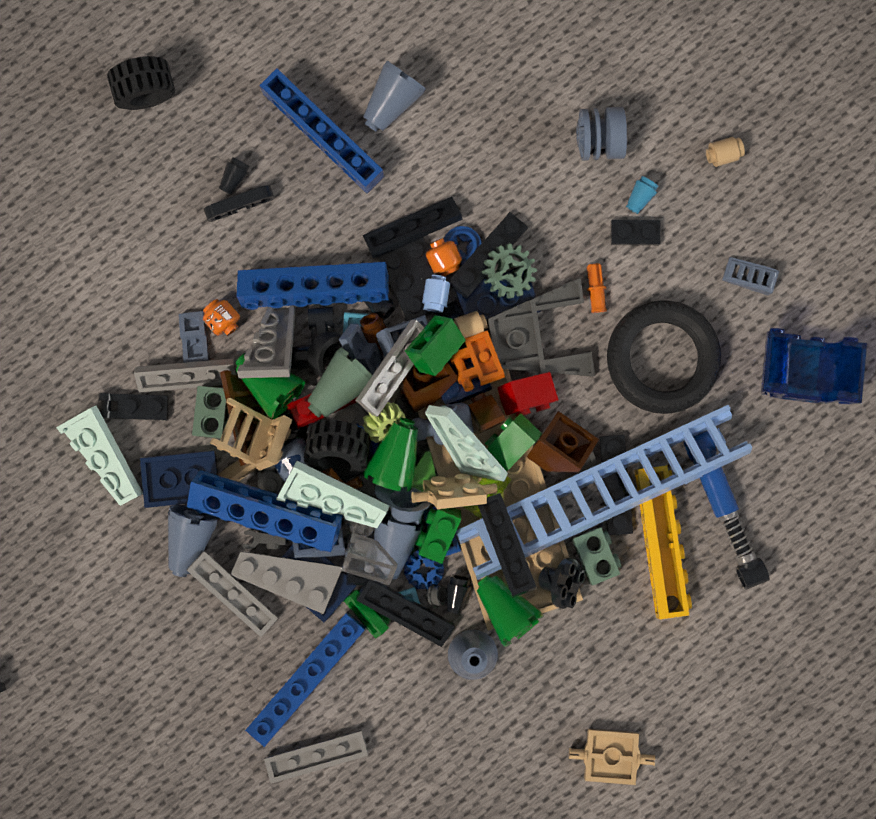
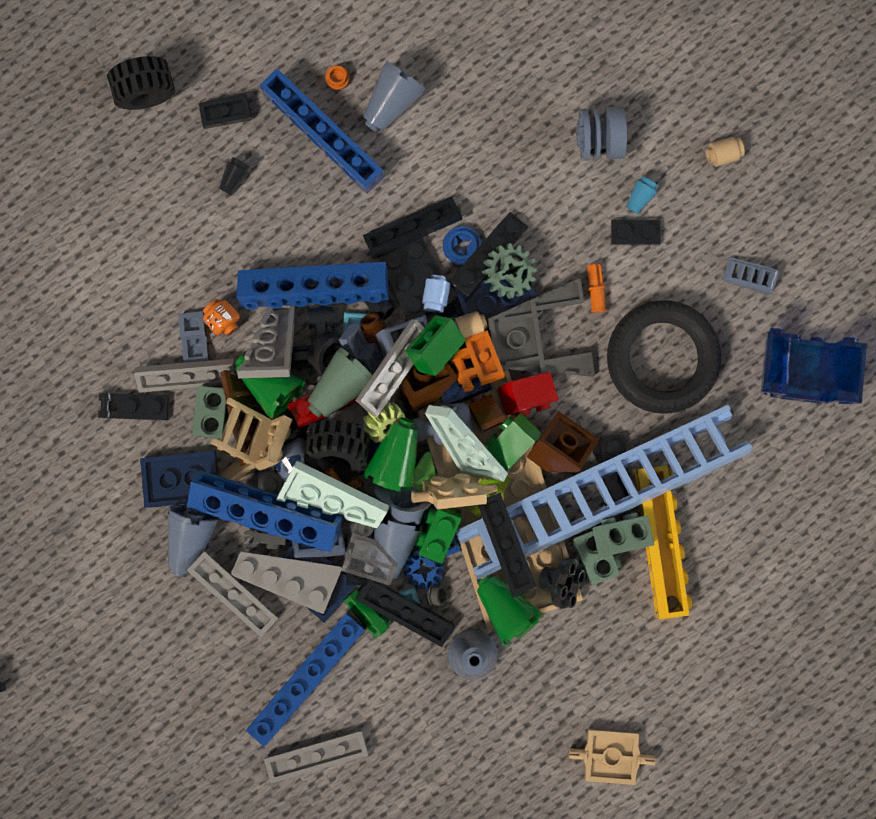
light aqua wing [56,406,143,506] -> none
black beam [204,185,275,222] -> none
orange head [426,238,462,276] -> none
black cone [447,575,472,614] -> none
piece [683,431,770,590] -> none
none -> black plate [198,94,252,129]
none -> orange plate [325,65,350,90]
none -> sand green brick [592,513,654,557]

